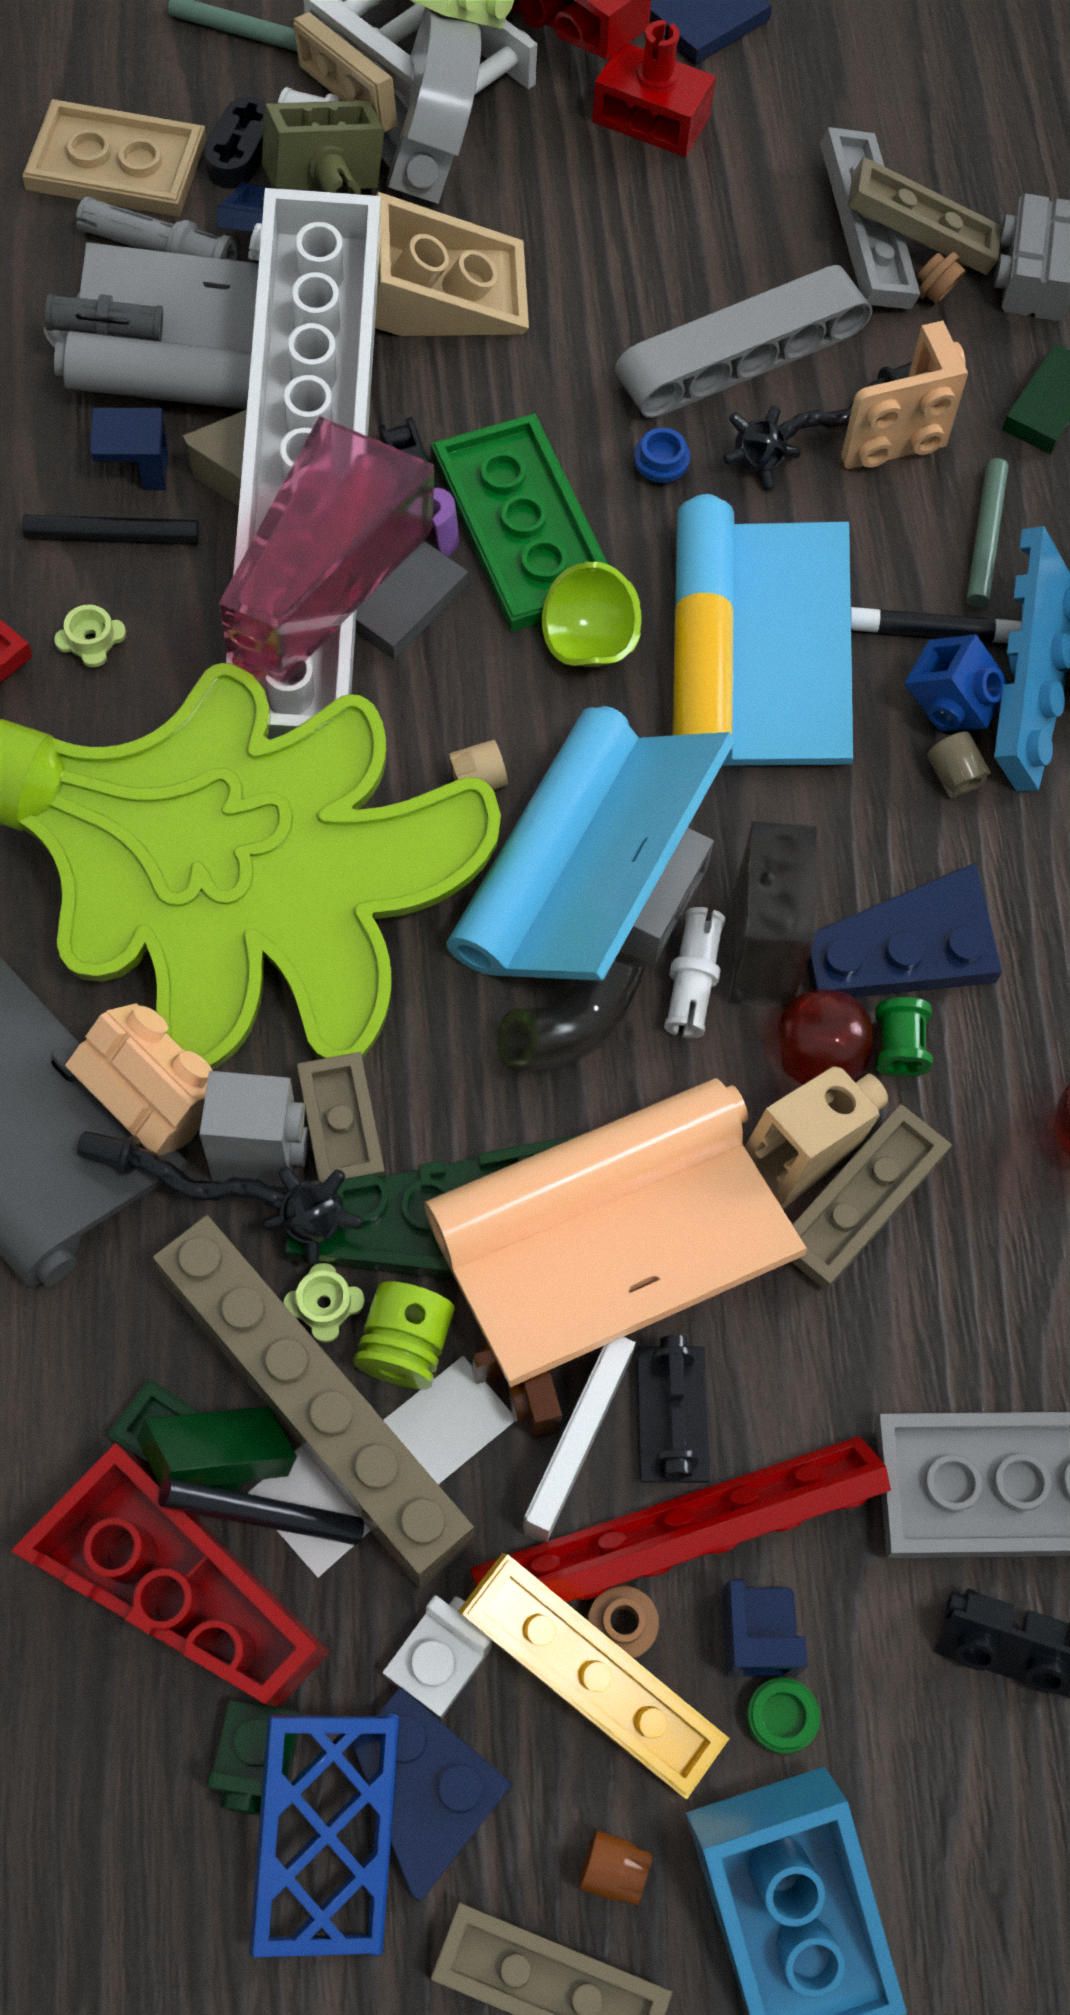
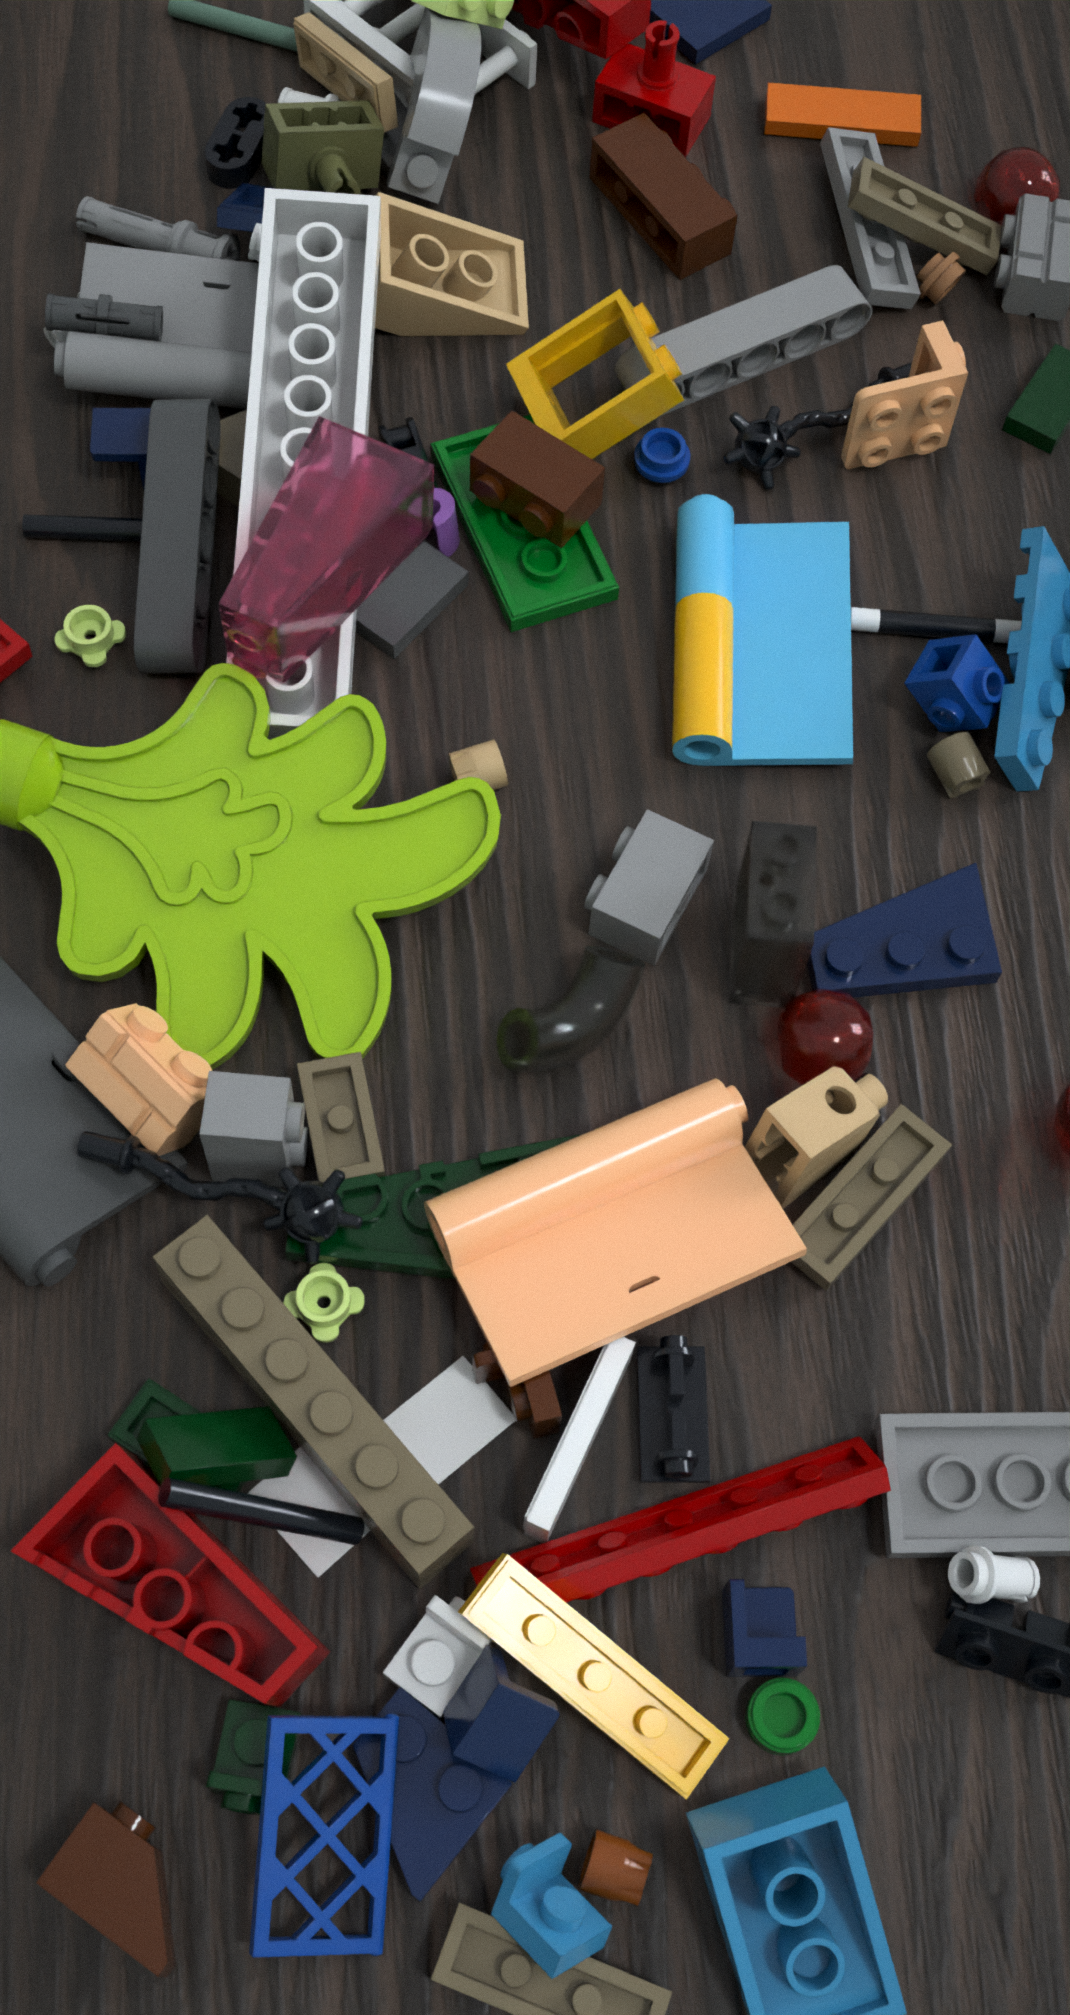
tan tile [22,99,207,217] -> none
lime piece [353,1281,455,1389] -> none
medium azure door [446,706,736,981] -> none
lime helmet [542,562,641,667] -> none
medium nougat plate [588,1586,659,1659] -> none
white pin [664,907,725,1038] -> none
green bush [875,997,933,1077] -> none
sand green bar [966,458,1009,608] -> none
none -> reddish brown slope [36,1801,176,1978]
none -> dark grey beam [134,398,221,674]
none -> dark blue panel [443,1645,559,1783]
none -> reddish brown brick [469,410,605,548]
none -> dark azure bracket [491,1833,612,1979]
none -> yellow window [506,289,684,459]
none -> reddish brown brick [589,113,738,280]
none -> orange tile [764,82,921,147]
none -> white pin [948,1545,1040,1604]
none -> clear red hair [973,146,1060,222]

